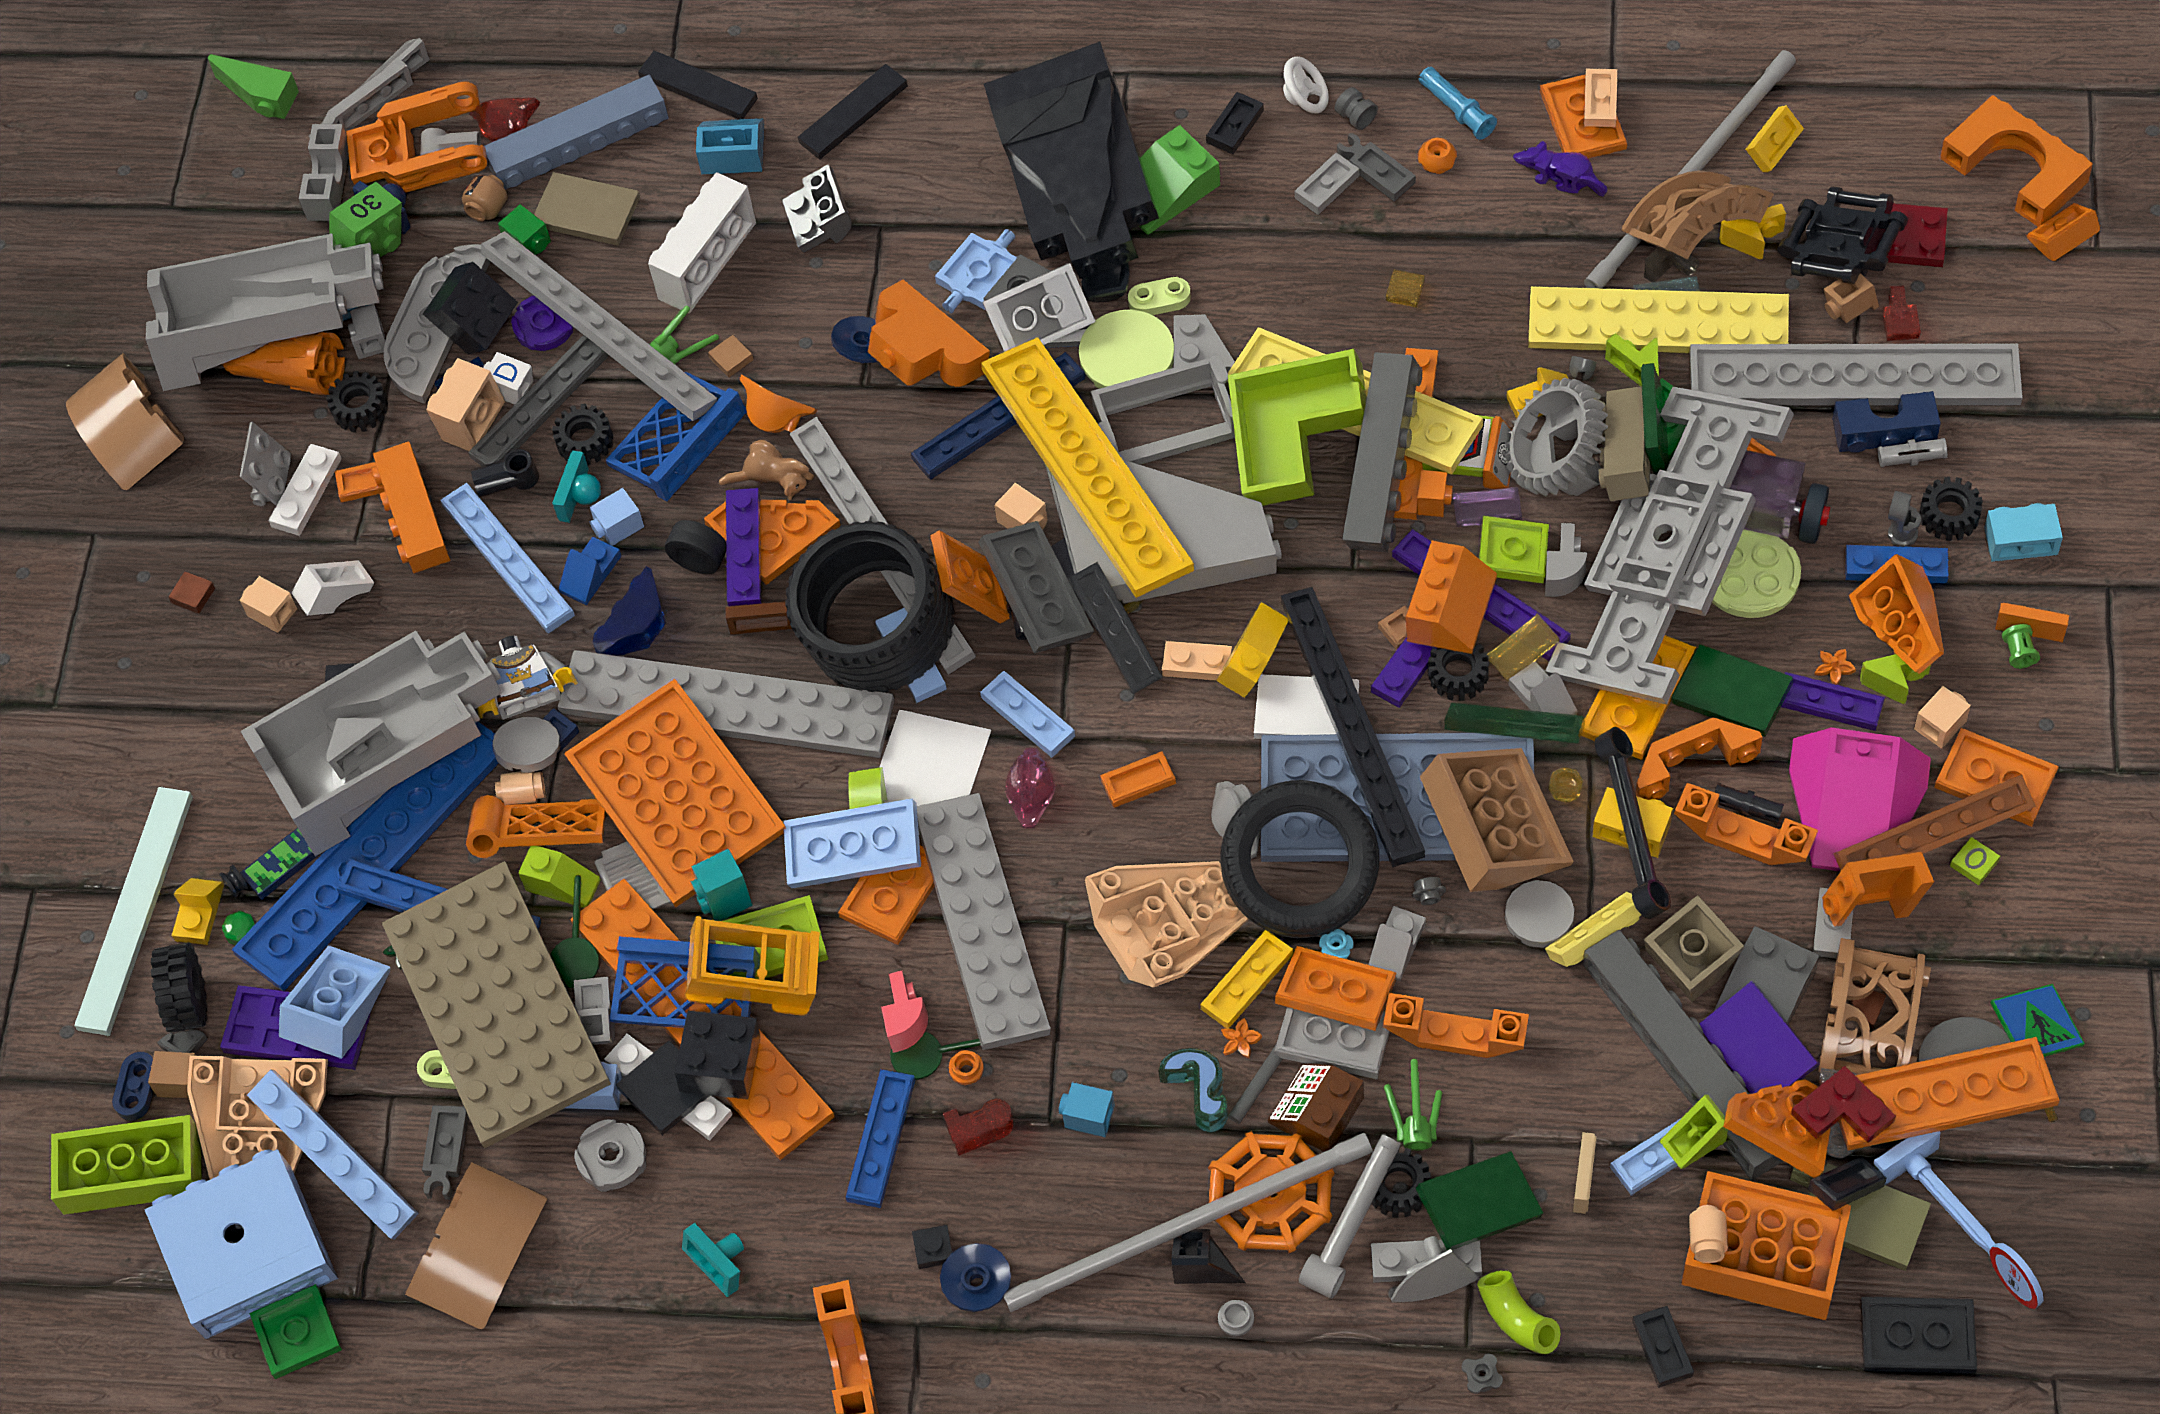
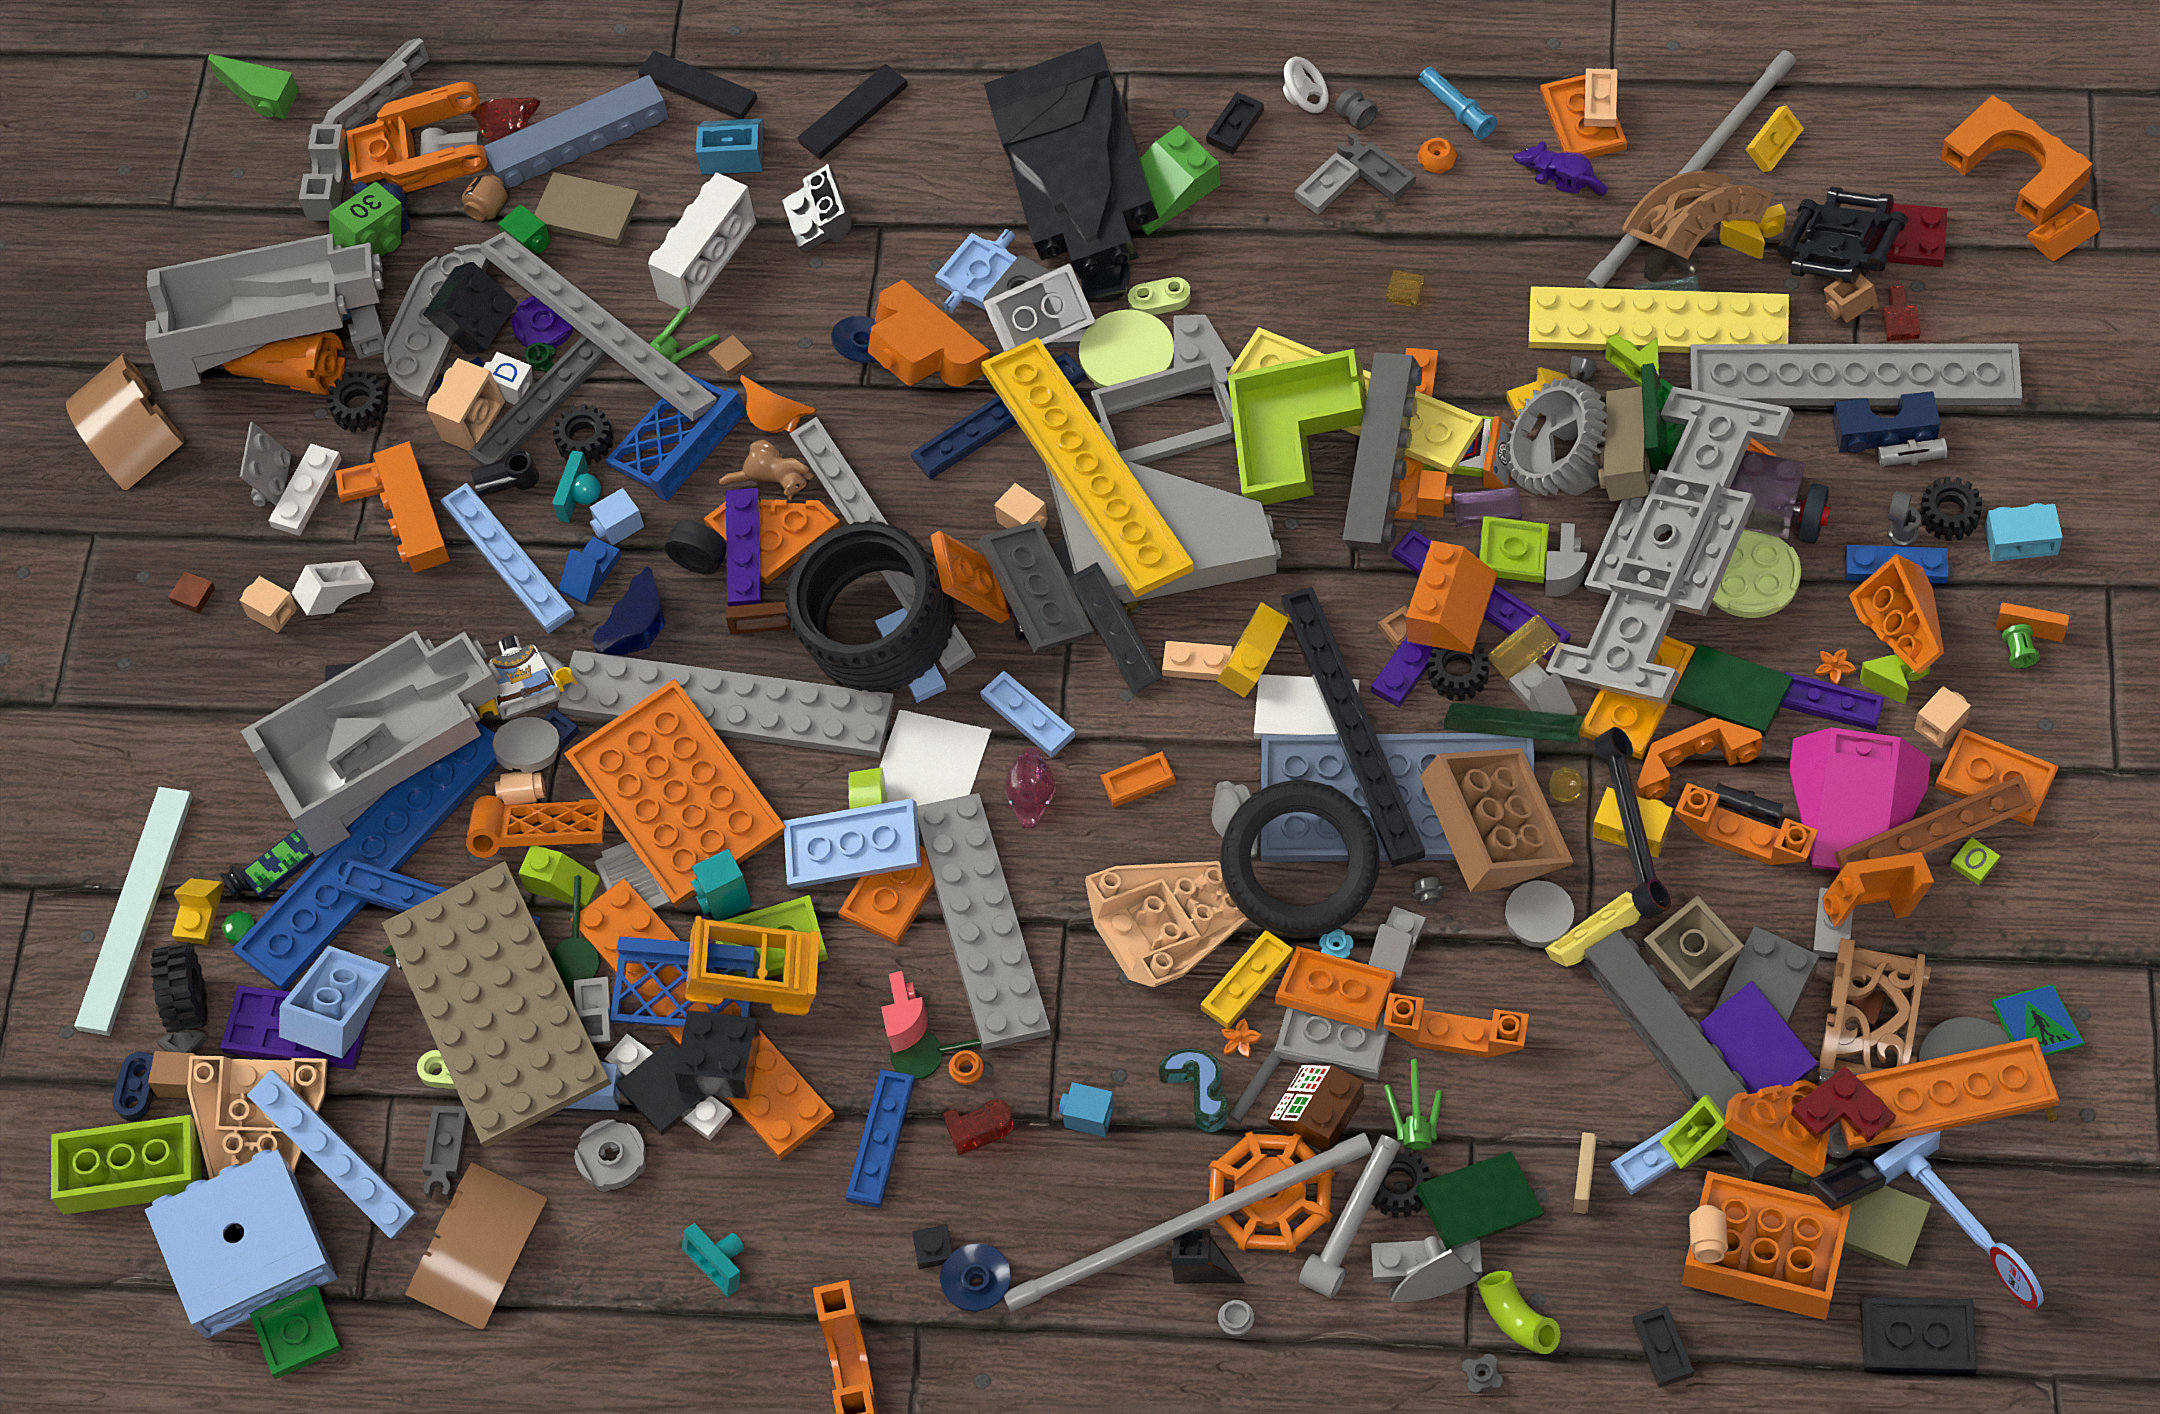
none -> dark green plate [525,342,556,373]

